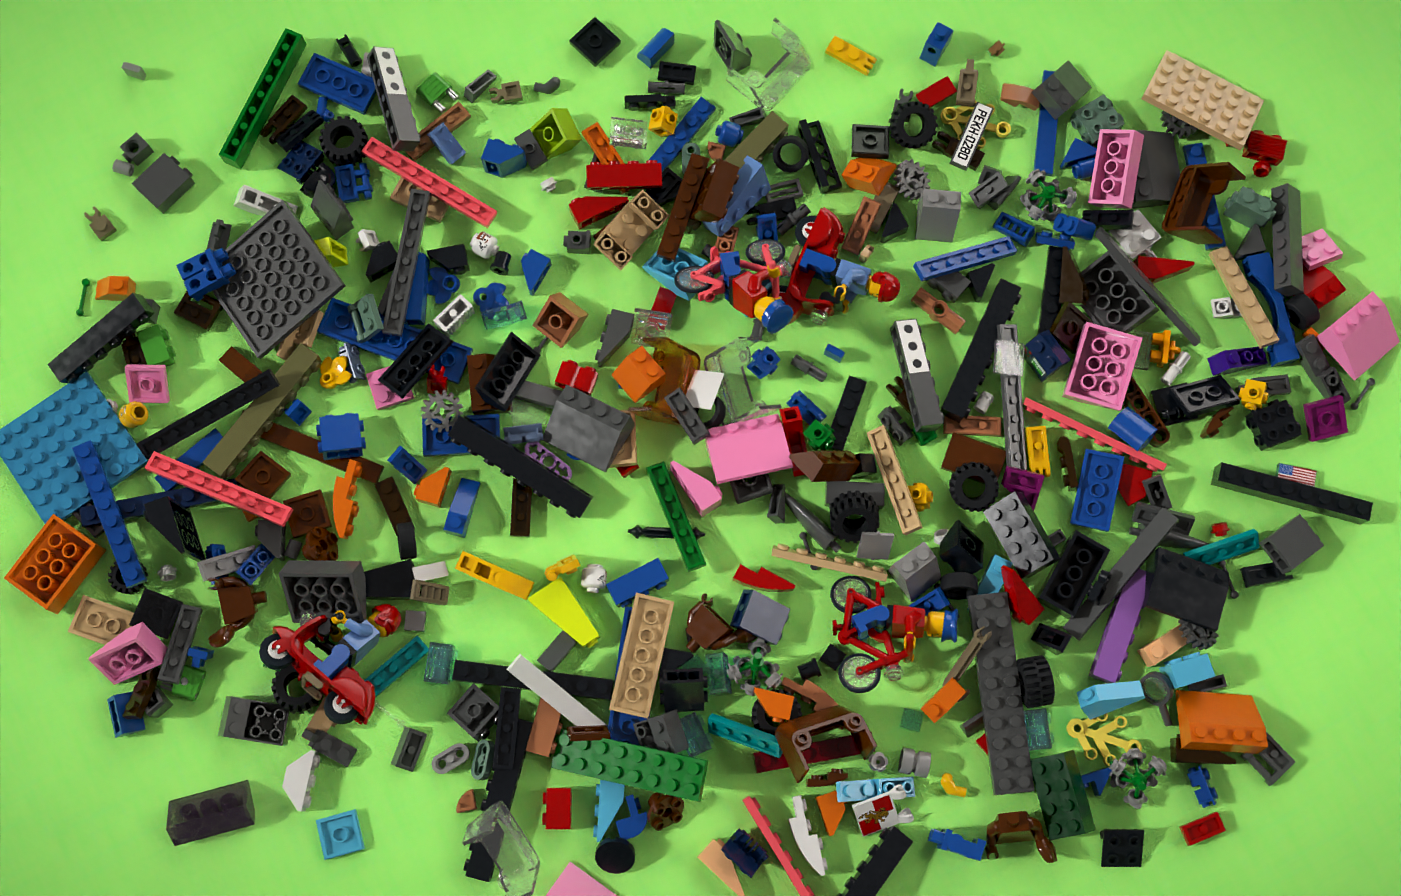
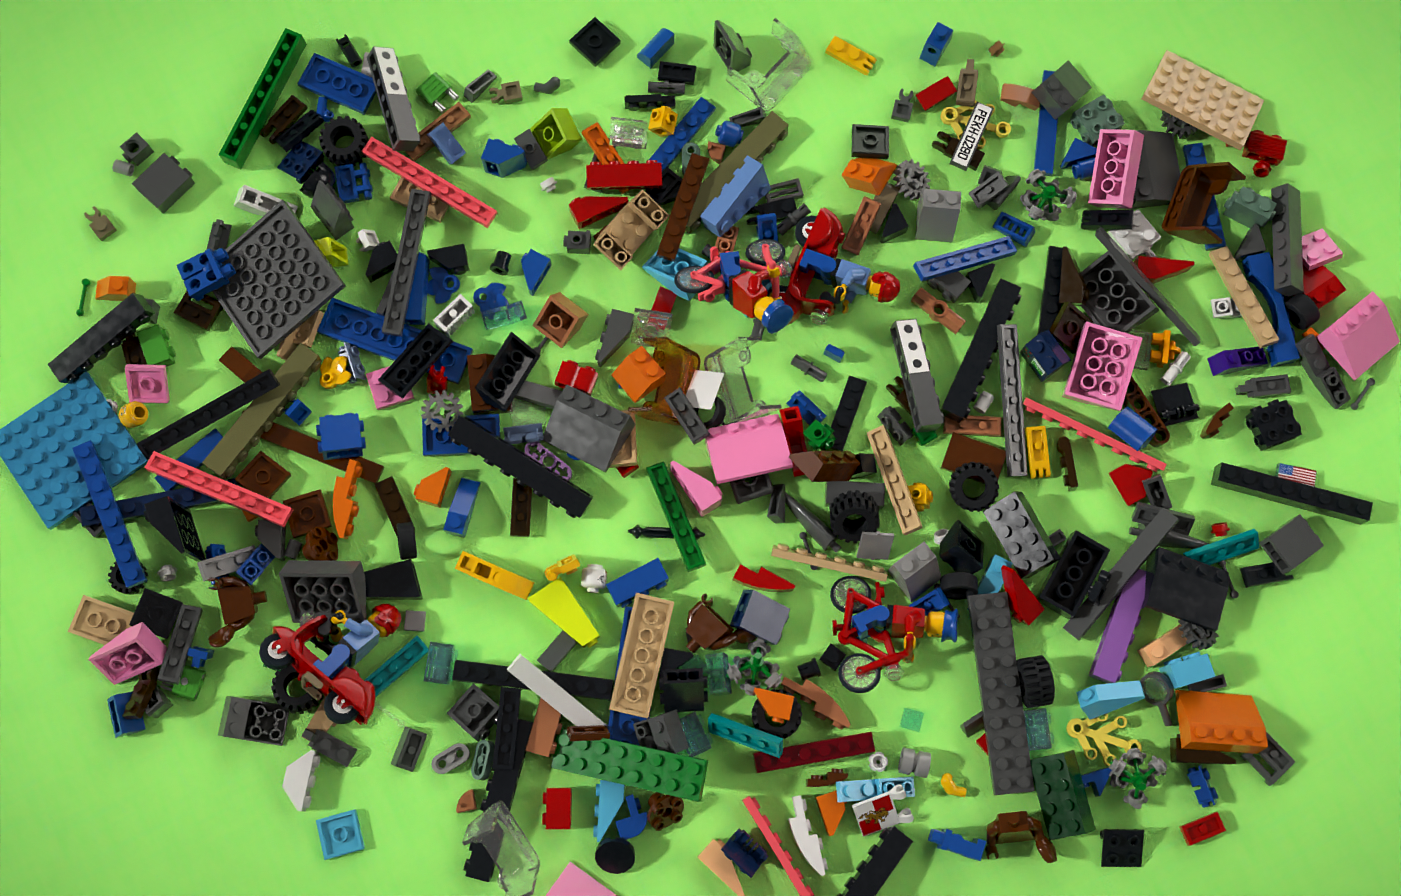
orange slope [4,514,106,614] -> none
tile [121,62,146,80] -> none
slope [166,780,255,846] -> none
sand green plate [347,294,384,343] -> none
blue slope [387,446,427,484] -> none
dark tan slope [410,579,449,606] -> none
white sticker [412,561,449,581] -> none
white head [470,231,499,259] -> none
reddish brown slope [690,158,740,223] -> none
blue brick [747,346,780,379] -> none
black tyre [772,135,809,173] -> none
reddish brown windscreen [775,705,877,783] -> none
black fence [798,119,842,194] -> none
tan tile [859,244,874,263] -> none
black tyre [888,101,938,148] -> none
orange slope [921,677,967,723] -> none
dark tan piece [942,626,992,702] -> none
clear piece [993,340,1025,377] -> none
magenta wing [1001,466,1045,511] -> none
black slope [1031,623,1072,655] -> none
blue plate [1035,230,1075,249] -> none
blue brick [1053,213,1096,240] -> none
blue plate [1070,449,1125,532] -> none
black tile [1169,375,1241,418] -> none
yellow brick [1239,379,1269,410] -> none
magenta plate [1303,395,1348,442] -> none

